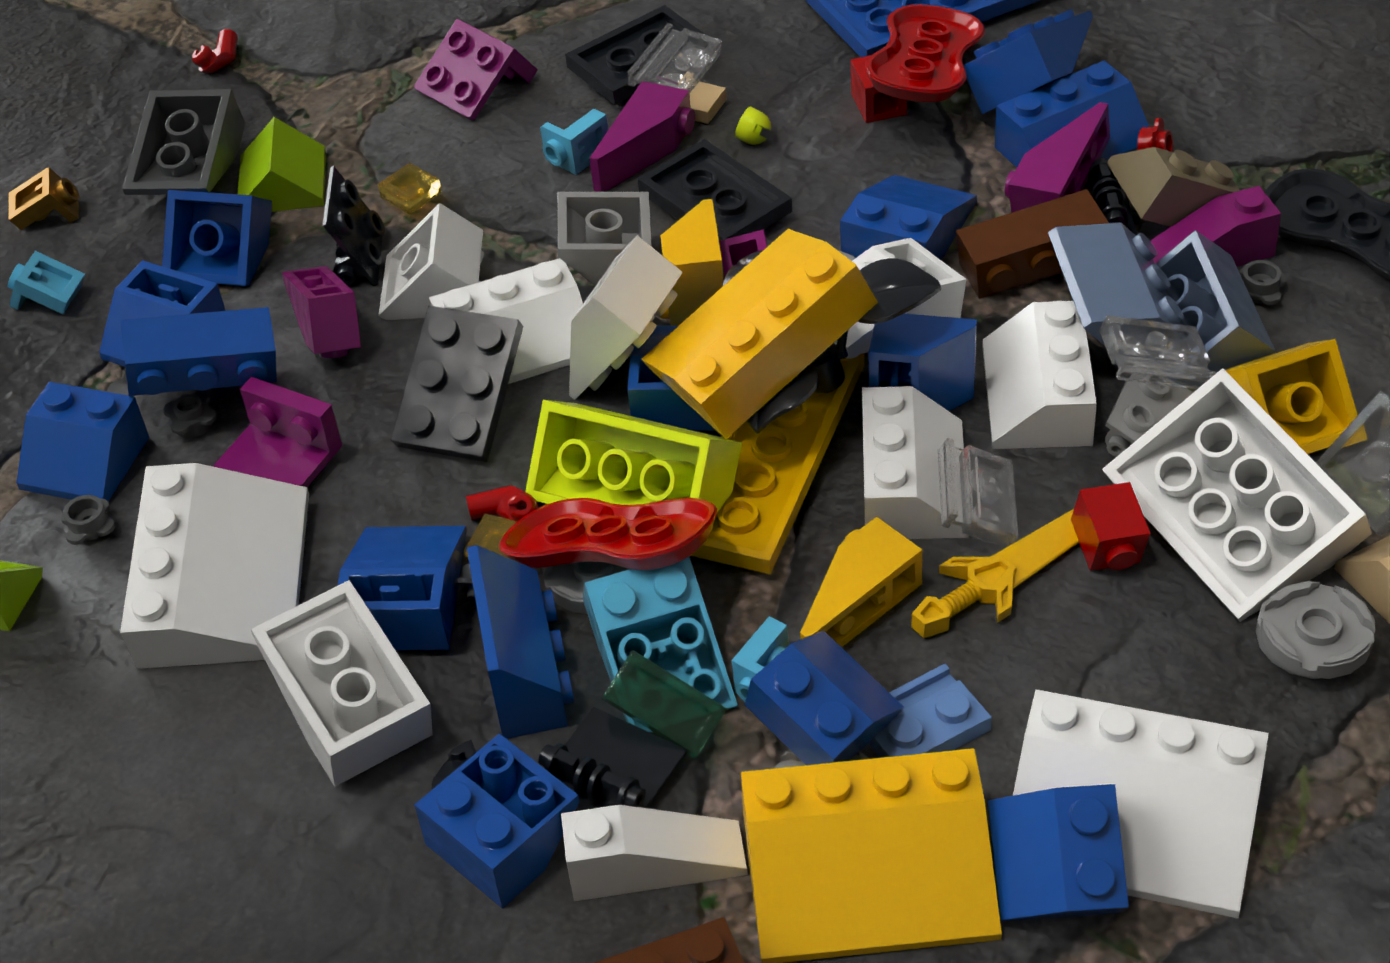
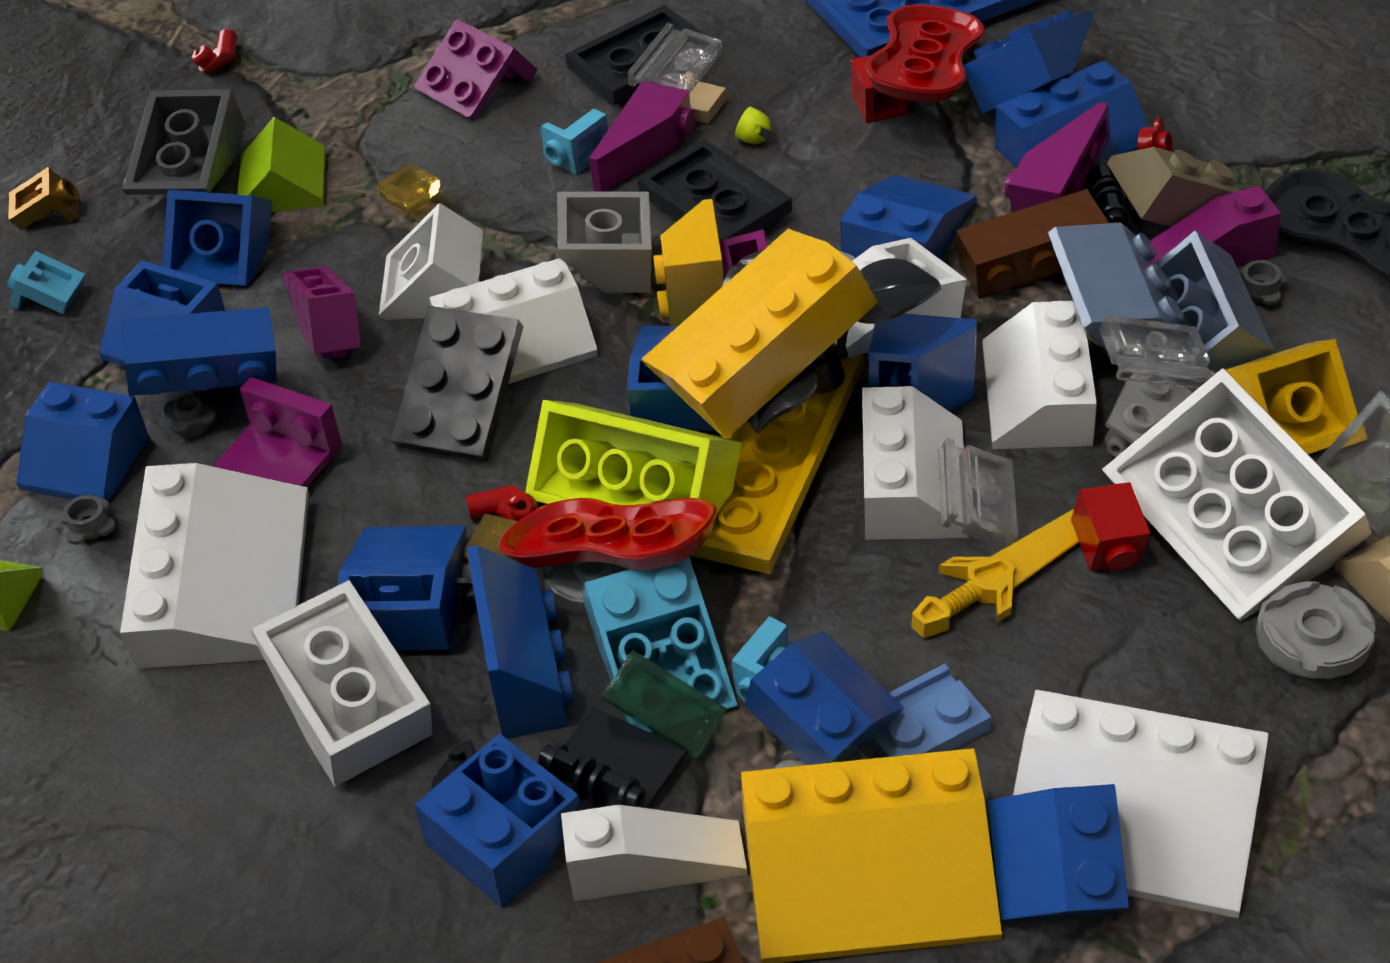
black hinge [322,166,385,286] -> none
white slope [569,235,683,400] -> none
yellow slope [800,517,923,647] -> none

